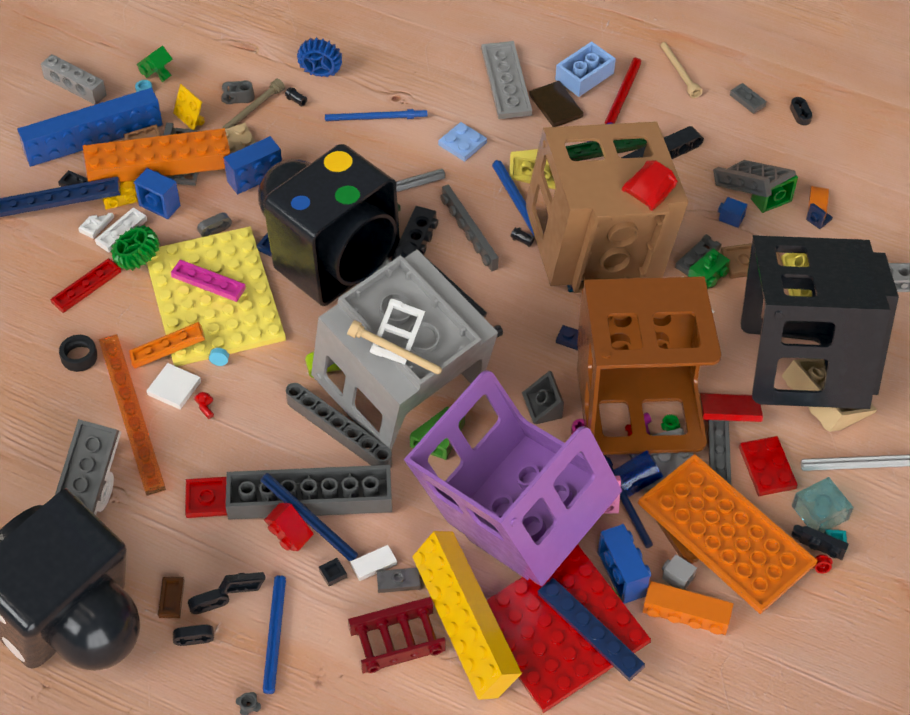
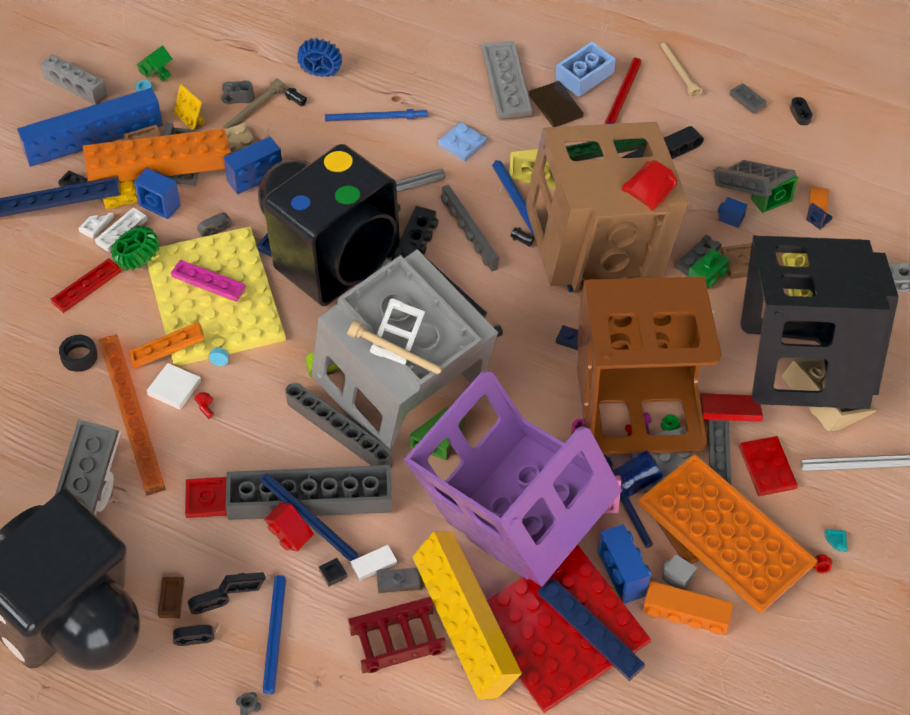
dark grey slope [522,371,564,424] -> none
black hinge [791,525,849,560] -> none
clear light blue brick [792,477,854,533] -> none

